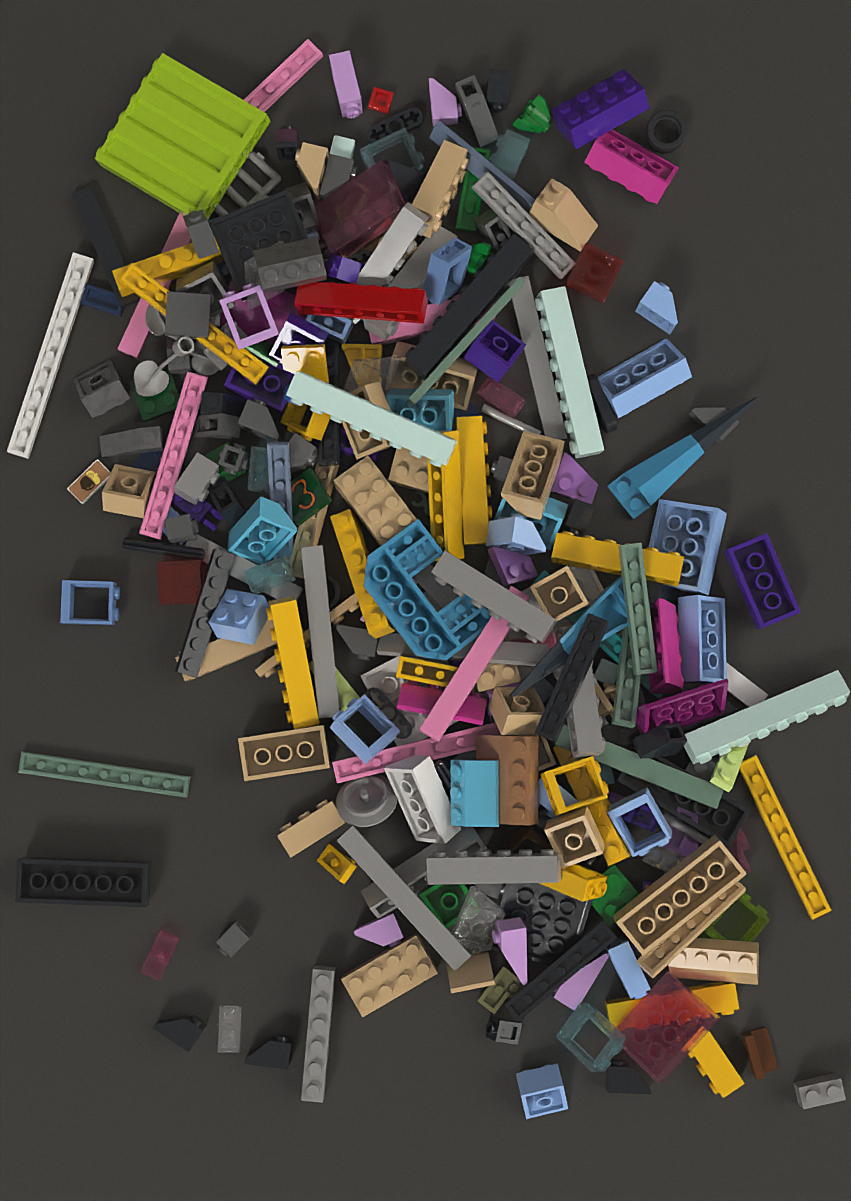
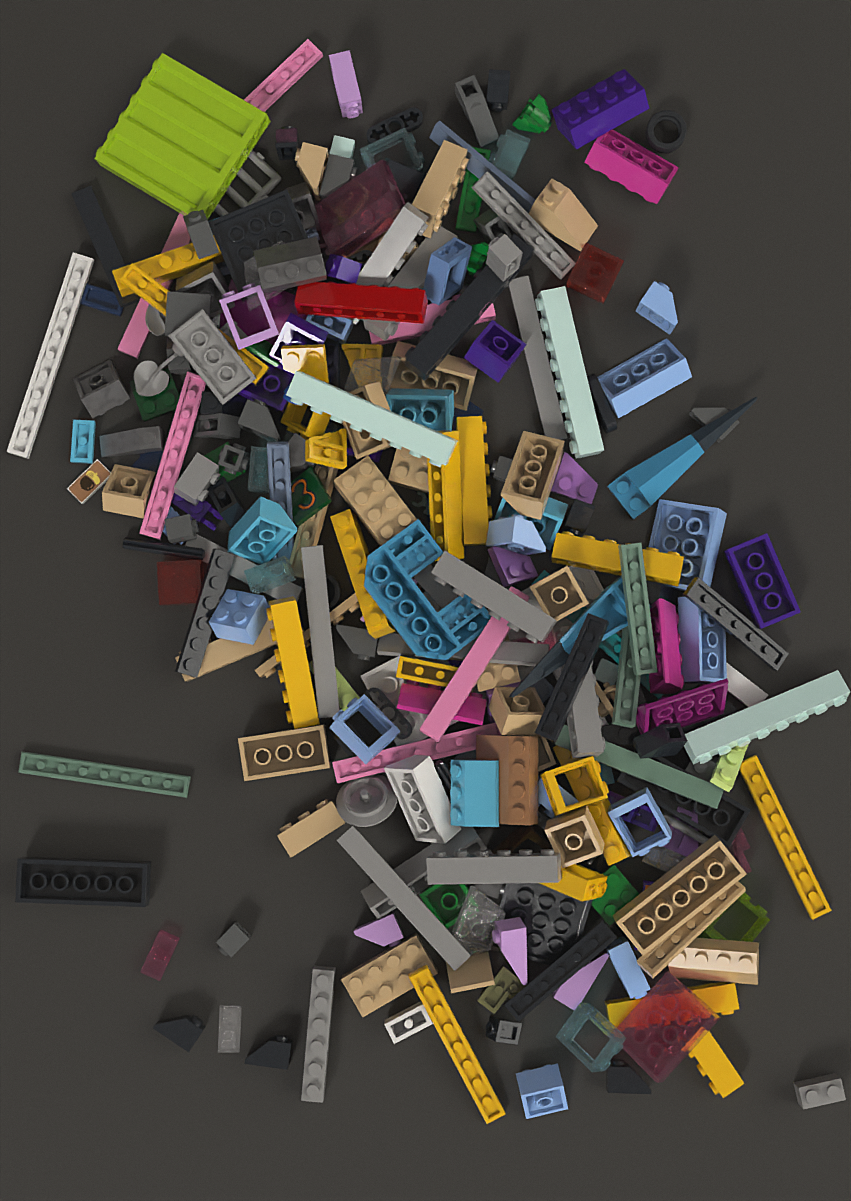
medium blue window [60,580,120,625] -> none
yellow slope [317,844,357,884] -> none
red tile [368,87,394,114] -> none
sand green tile [405,277,525,408] -> none
lavender slope [429,78,462,126] -> none
clear pink slope [477,376,526,418] -> none
light grey bar [481,404,541,435] -> none
reddish brown panel [741,1027,778,1080] -> none
none -> medium azure plate [70,420,96,464]
none -> light grey tile [168,309,257,405]
none -> yellow wing [305,428,347,470]
none -> white brick [384,1001,433,1044]
none -> yellow tile [408,964,506,1124]
none -> light grey brick [486,234,523,282]
none -> plate [683,577,789,671]

